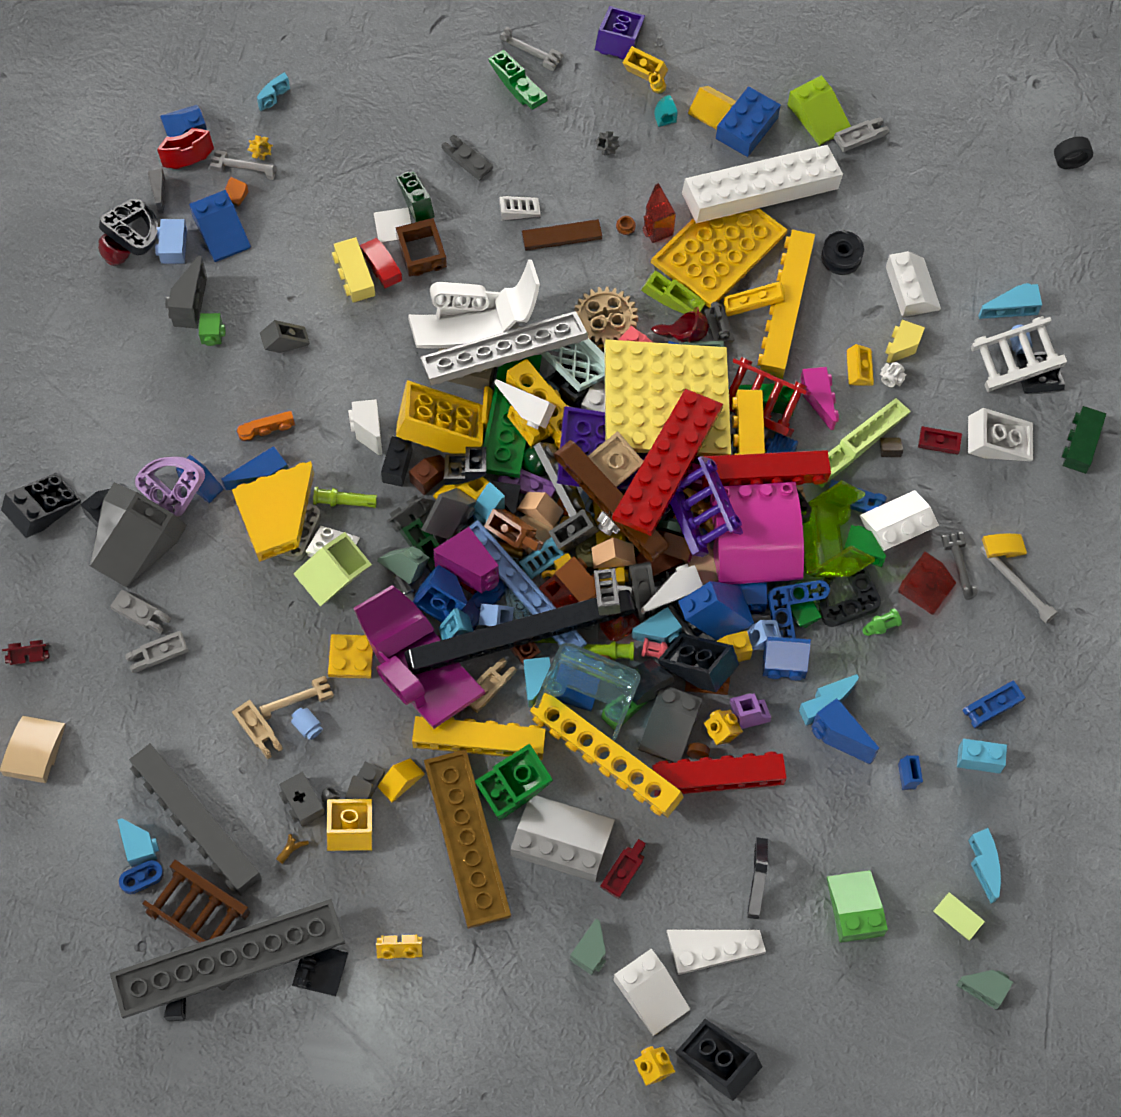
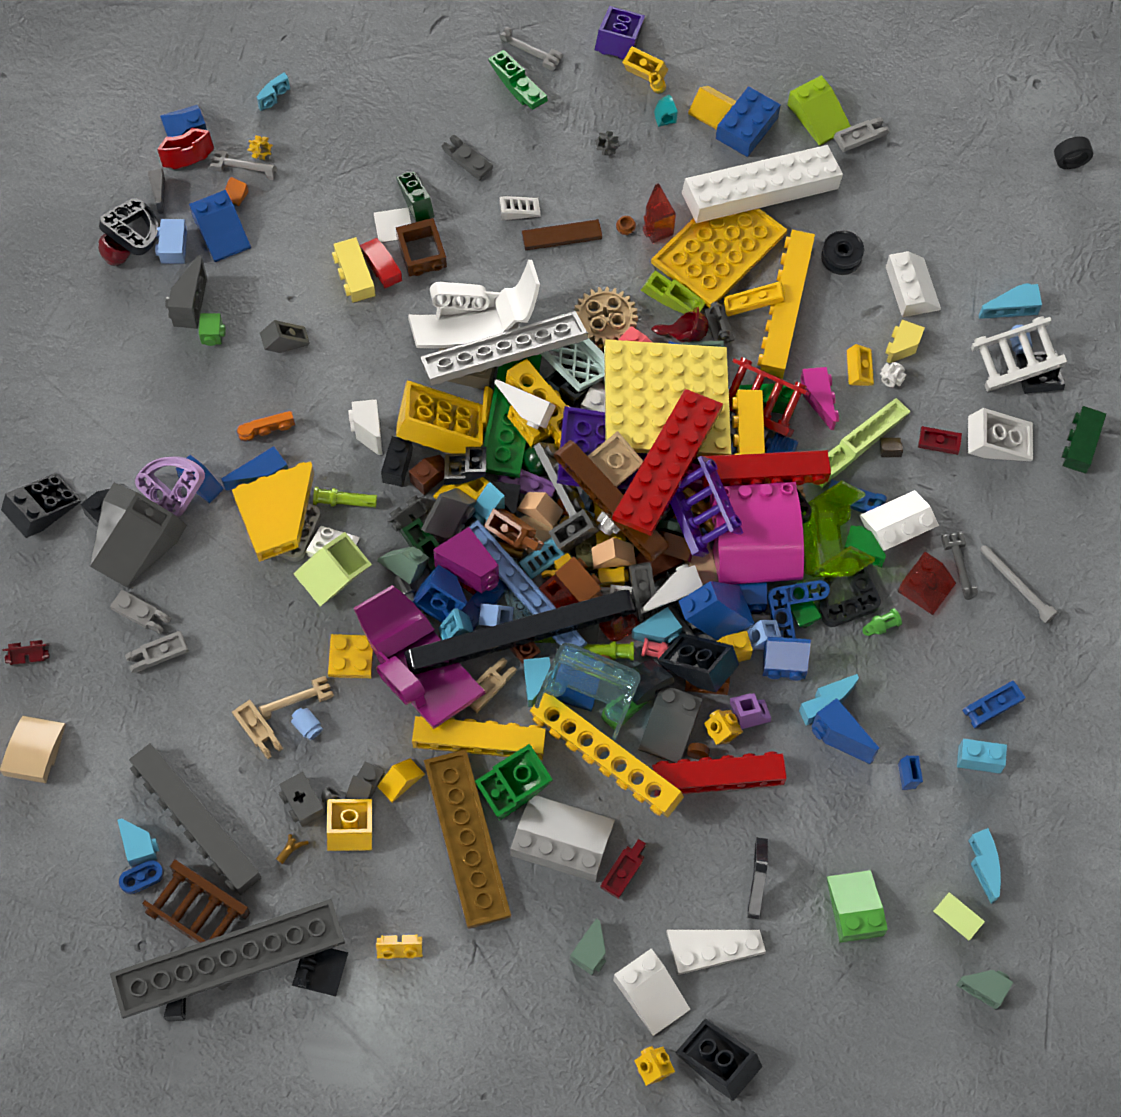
flat silver slope [594,568,621,615] -> none
yellow slope [982,533,1027,558] -> none

